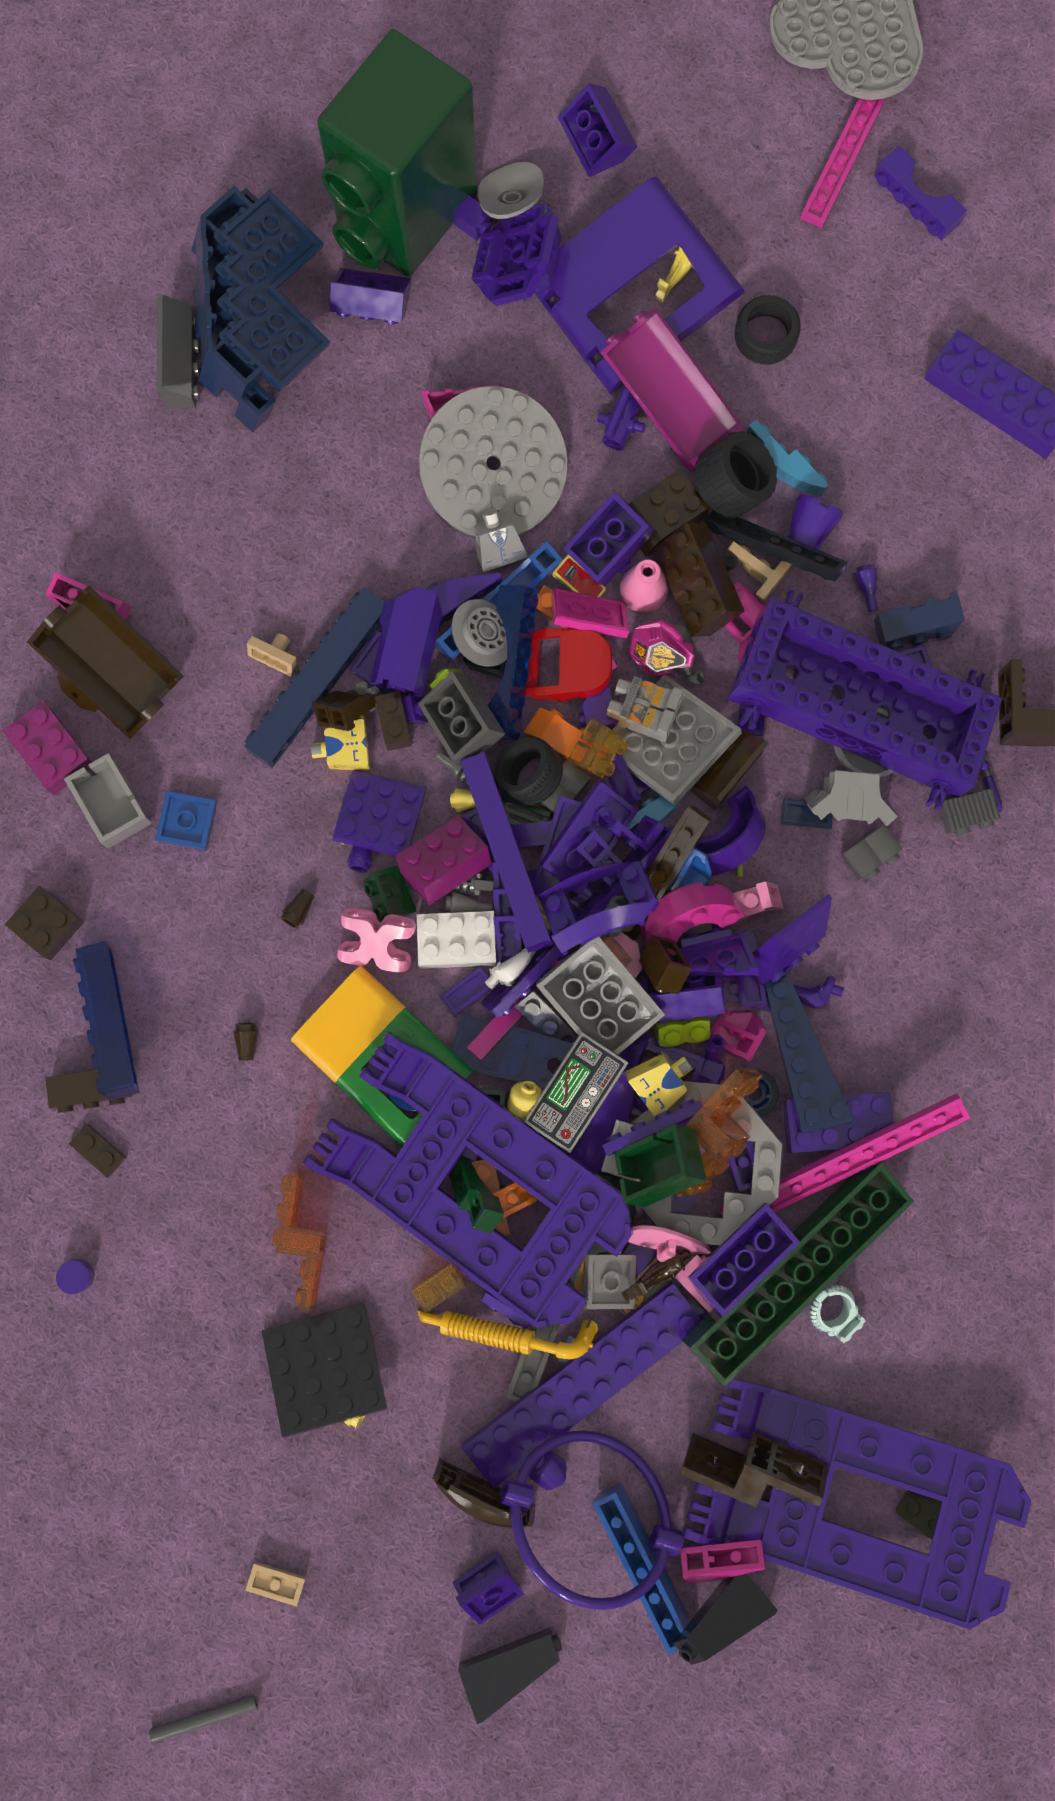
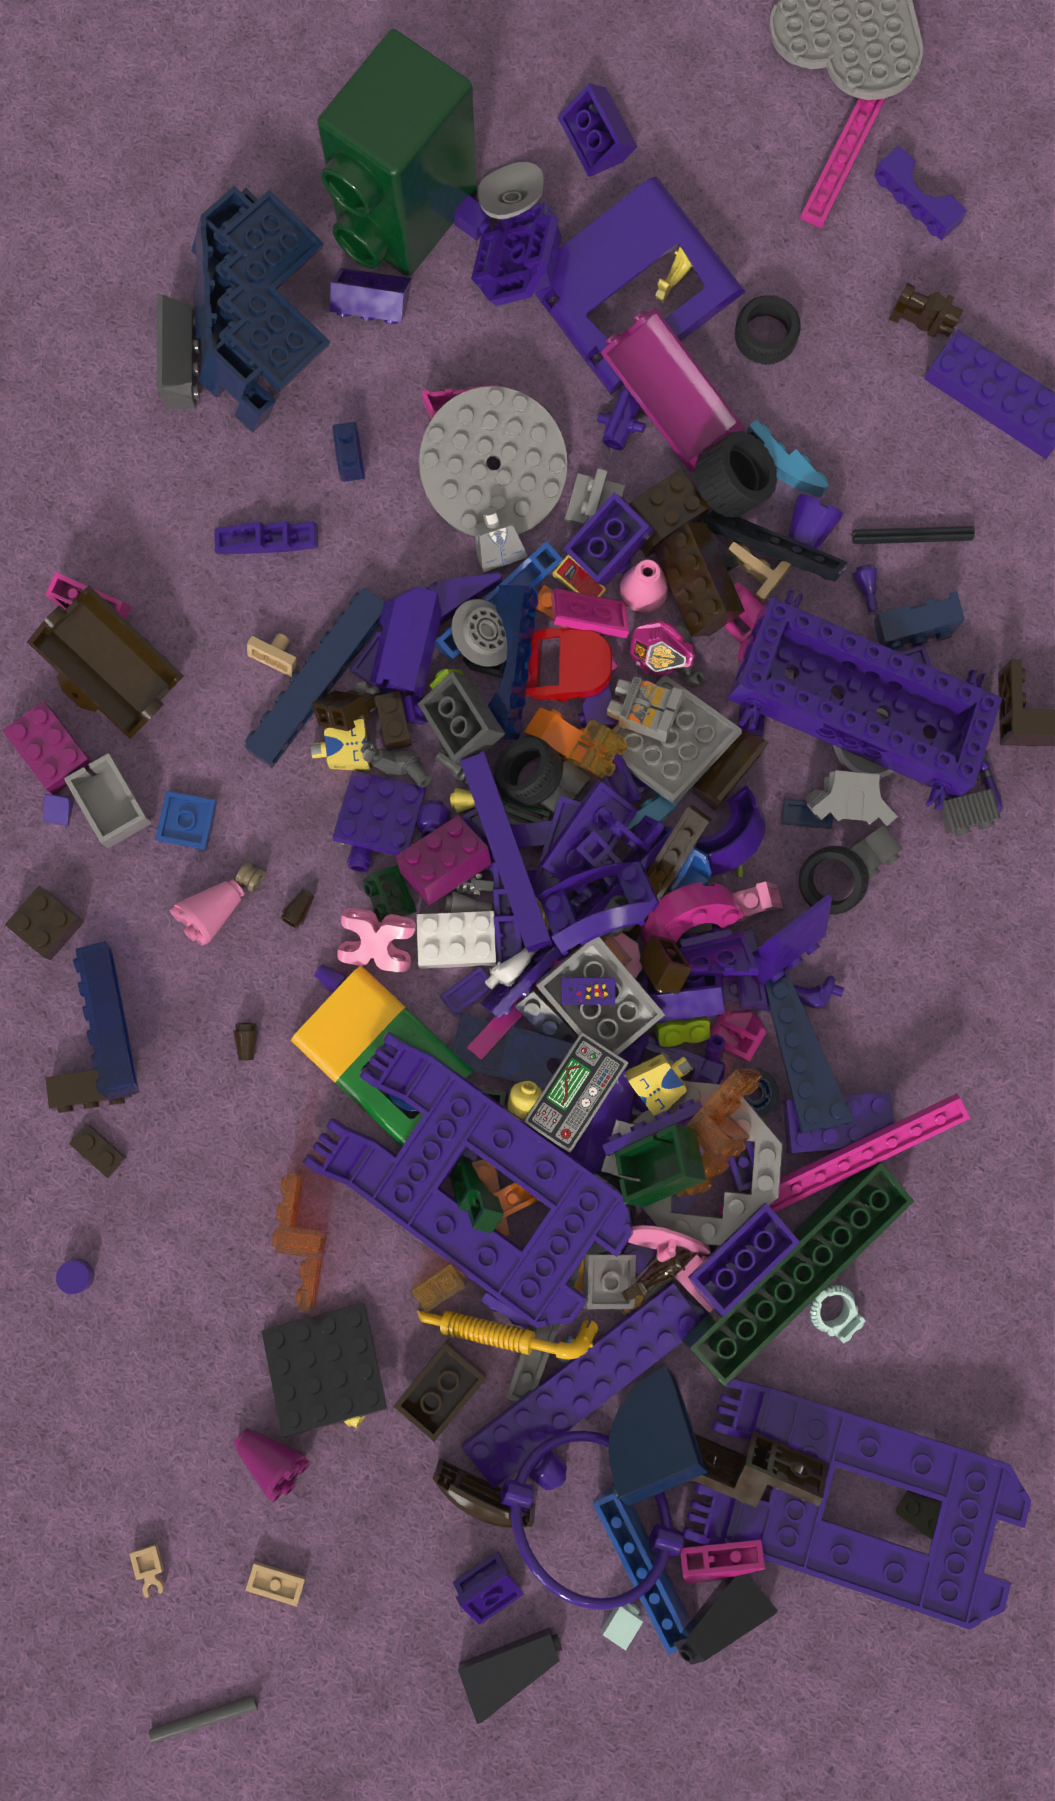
none -> dark purple slope [43,794,74,826]
none -> tan plate [129,1543,165,1598]
none -> bright pink cone [170,879,245,946]
none -> dark purple slope [215,521,318,554]
none -> magenta cone [234,1428,310,1502]
none -> dark tan wheel [235,861,266,893]
none -> dark purple cone [314,964,349,994]
none -> clear blue brick [332,422,365,482]
none -> dark grey arm [360,741,432,788]
none -> dark brown brick [393,1340,487,1442]
none -> dark purple head [416,800,451,837]
none -> dark purple tile [561,977,615,1005]
none -> light grey bracket [565,469,625,526]
none -> light aqua brick [602,1603,643,1651]
none -> dark blue brick [608,1366,707,1506]
none -> black tyre [798,846,869,915]
none -> black axle [852,526,975,544]
none -> dark brown hips [889,283,963,338]

